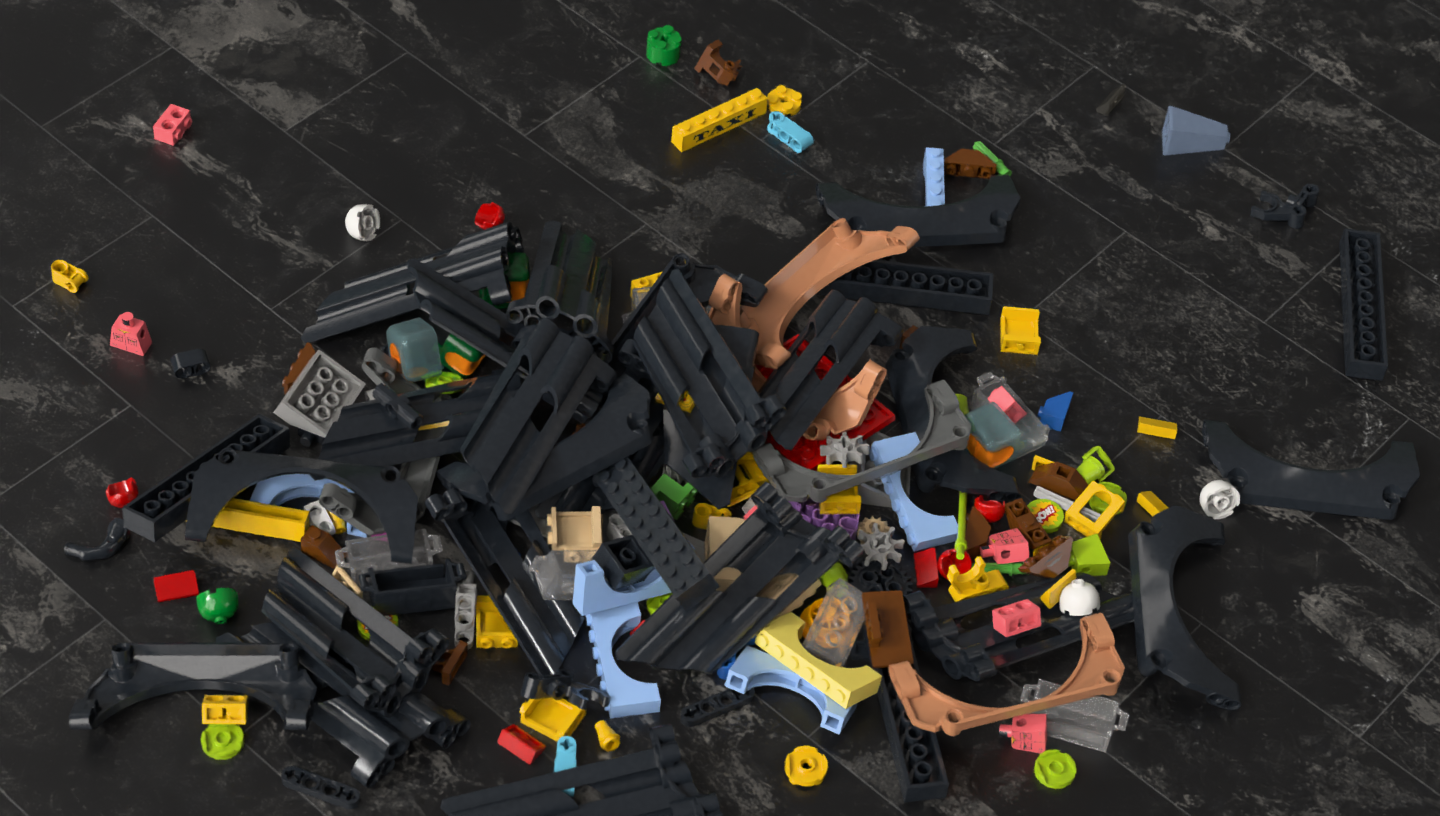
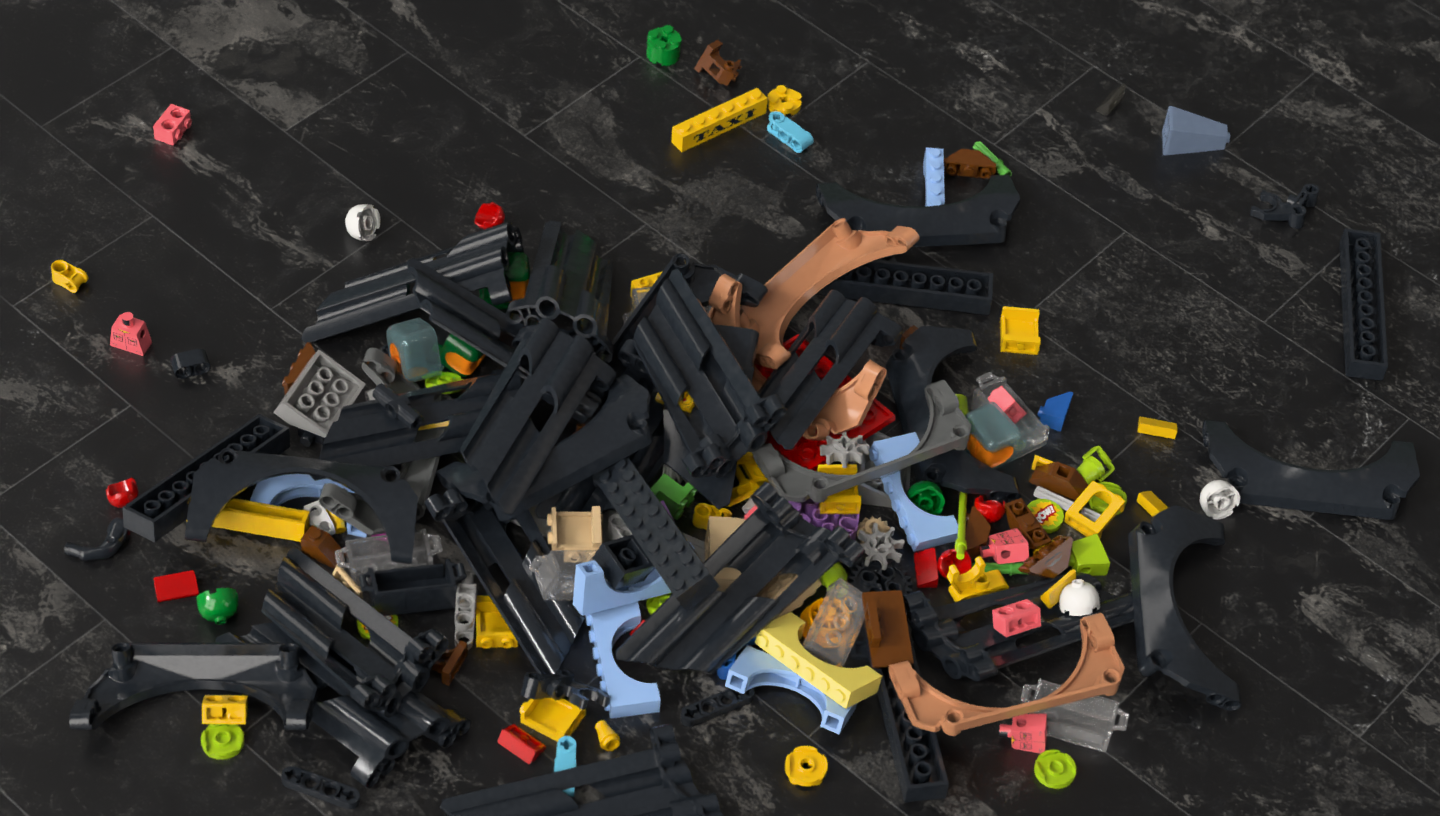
none -> green cylinder [906,481,945,516]

